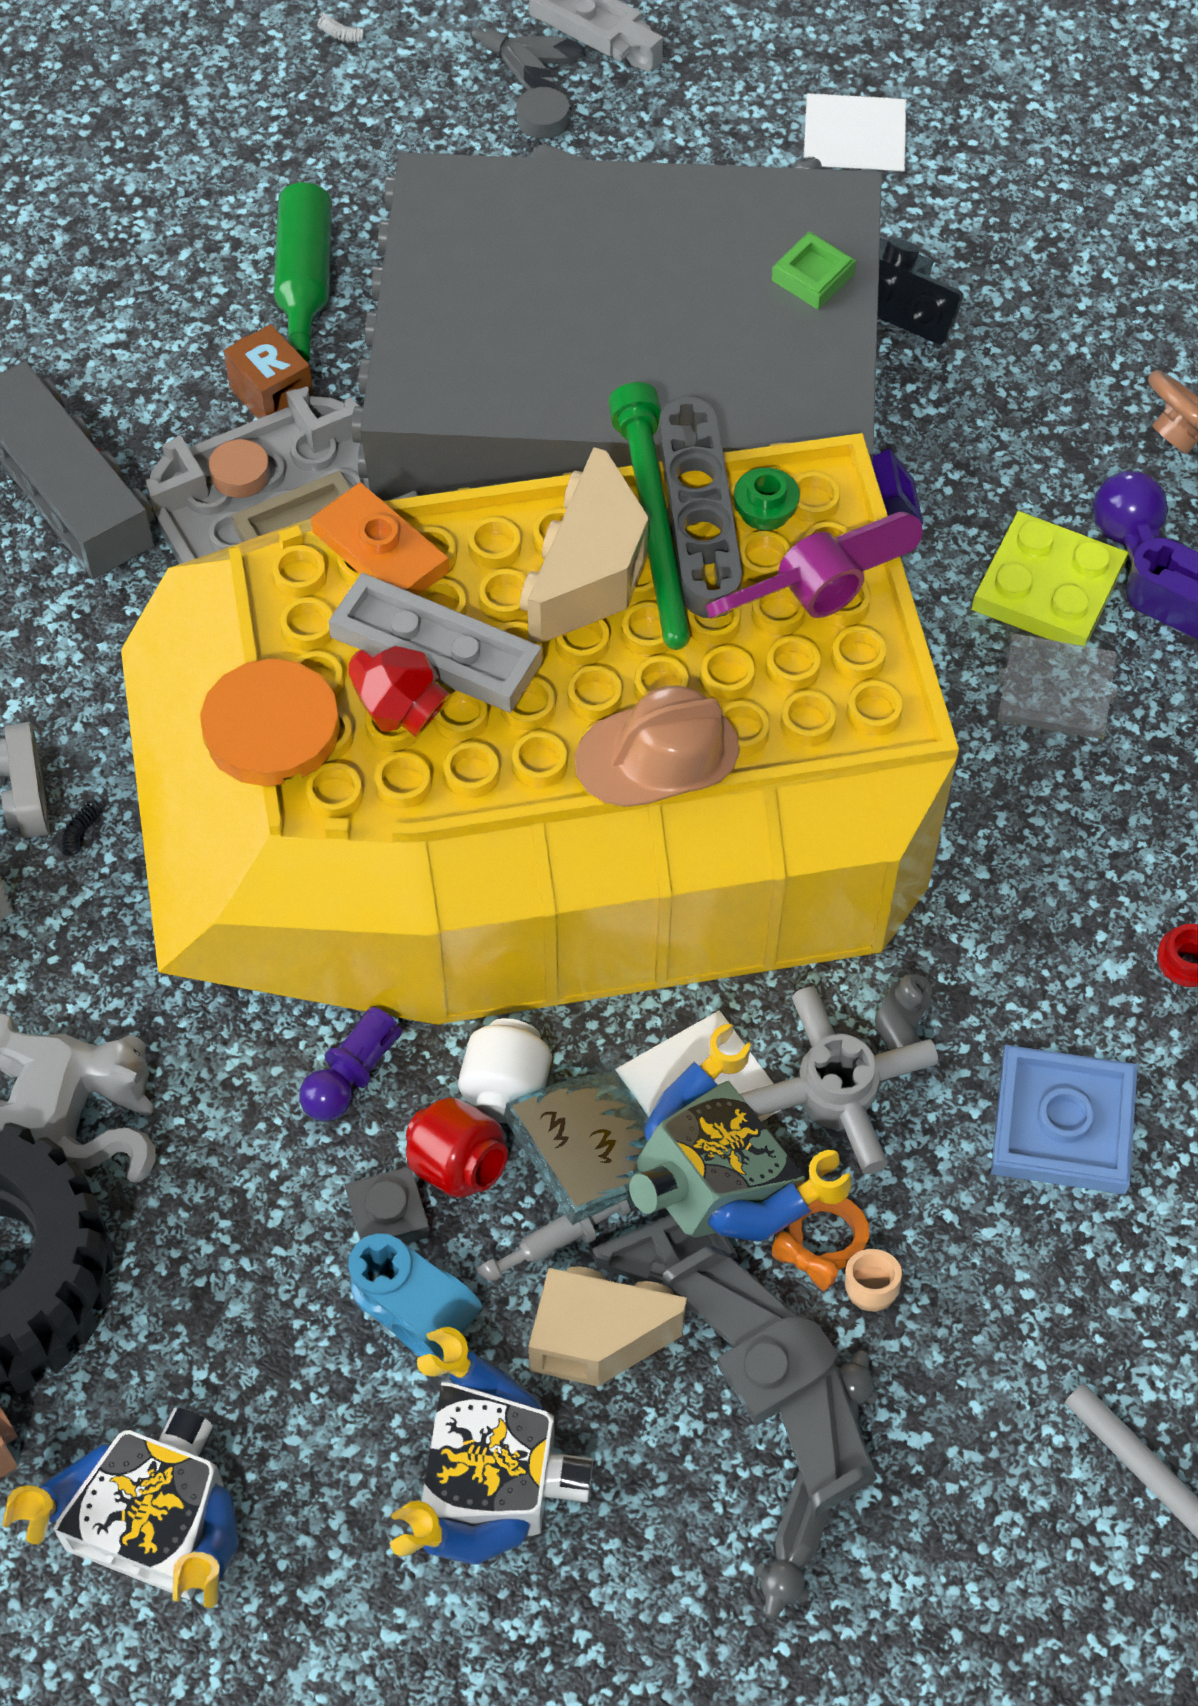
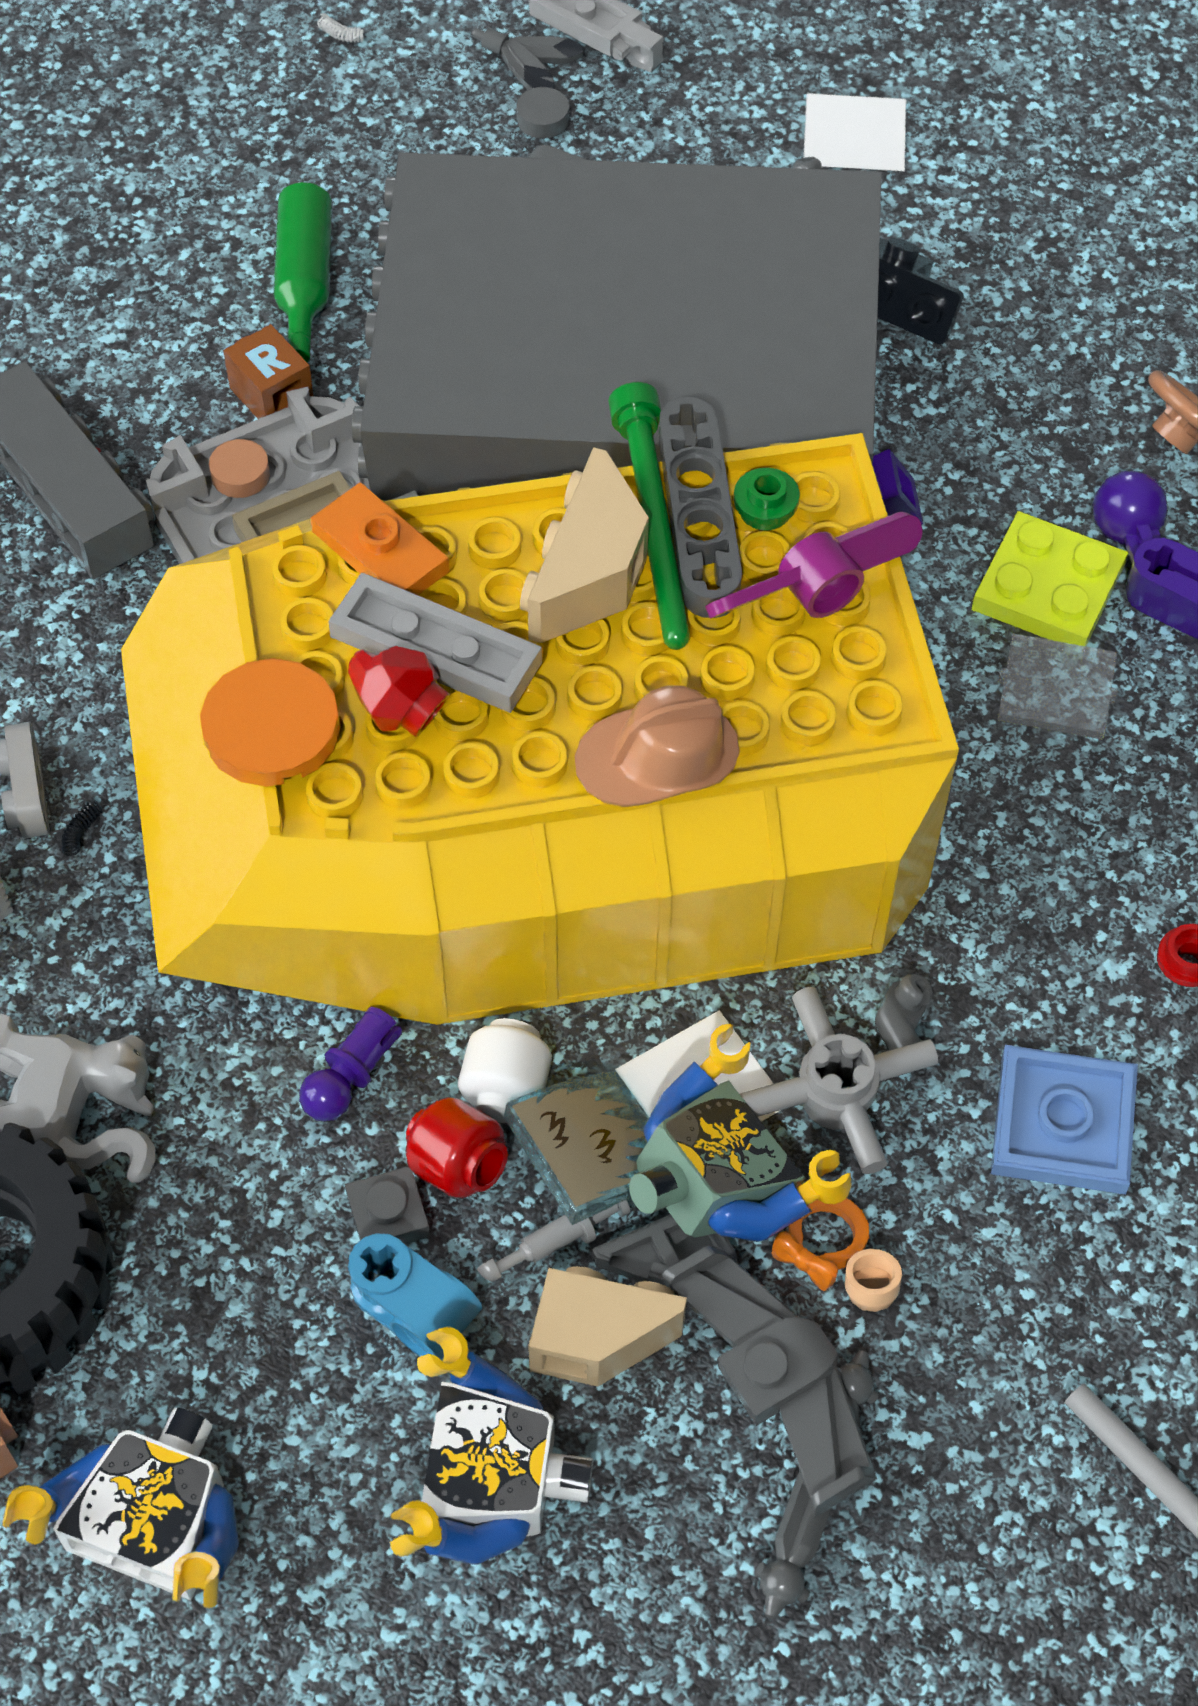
bright green tile [772,231,856,310] -> none

